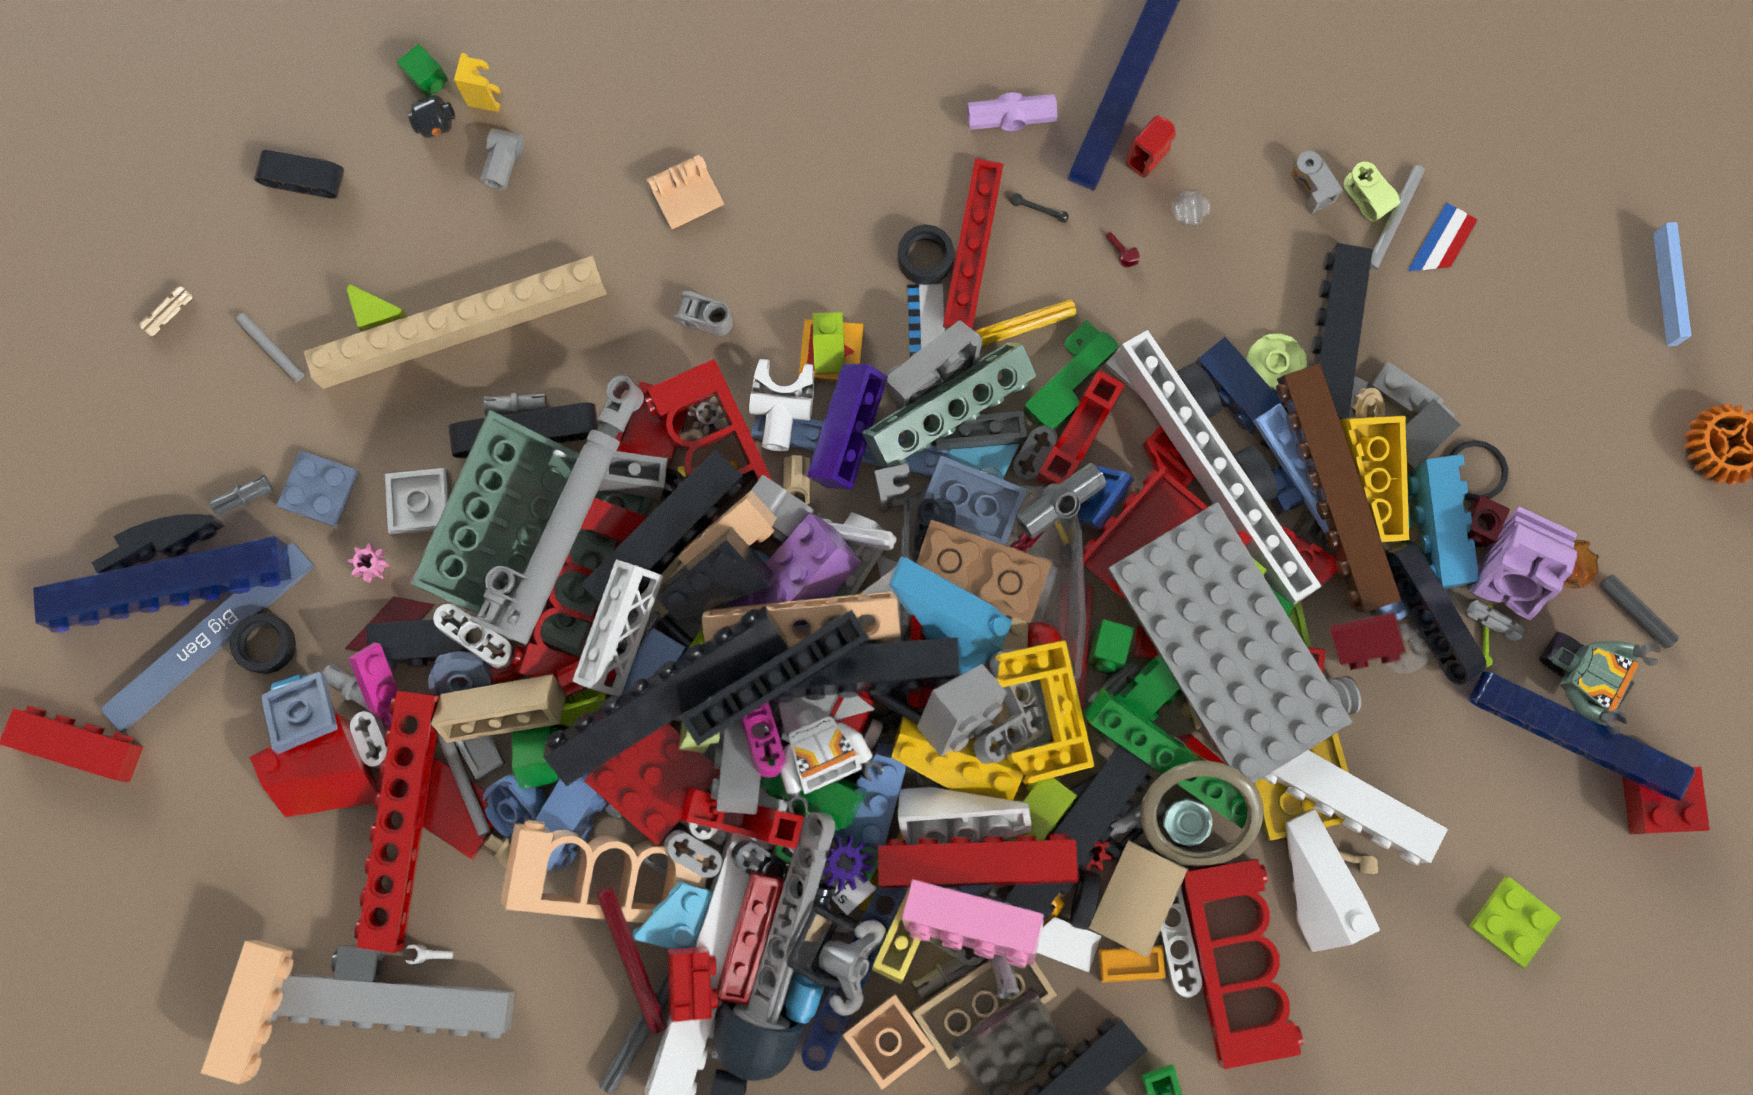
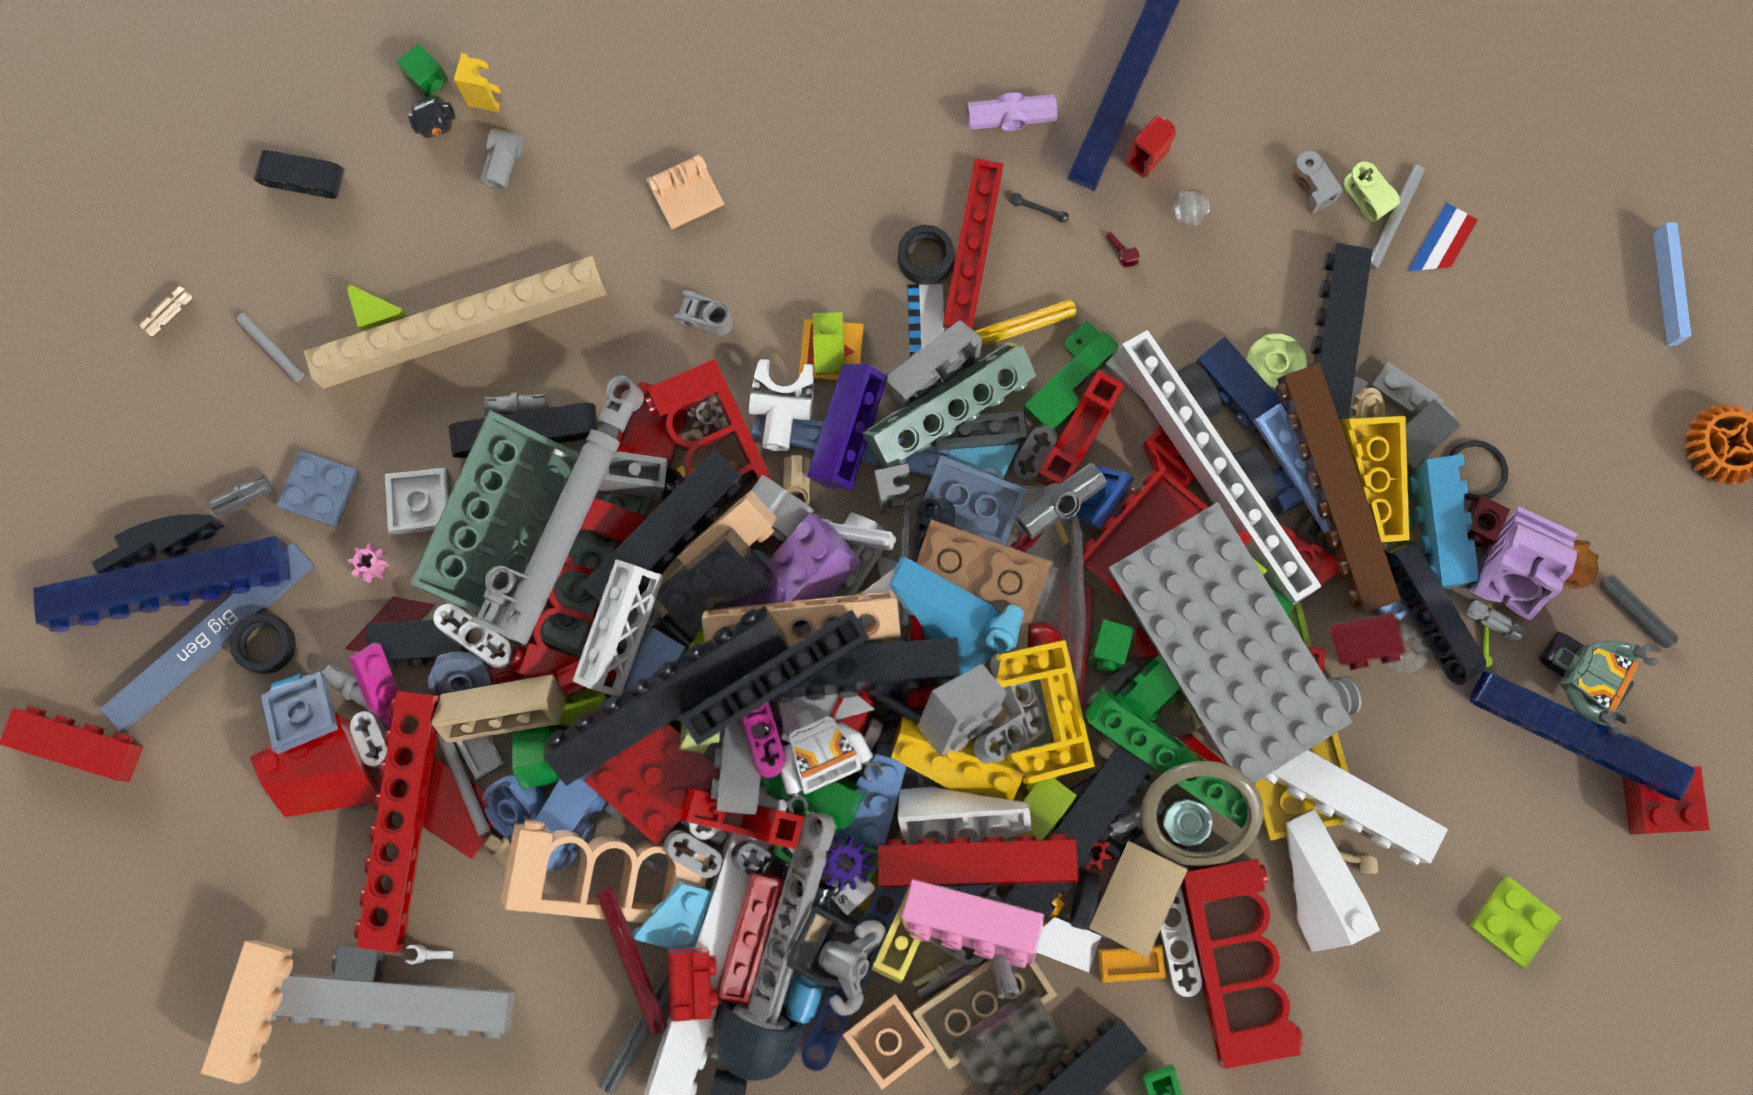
none -> medium azure cone [986,605,1024,653]

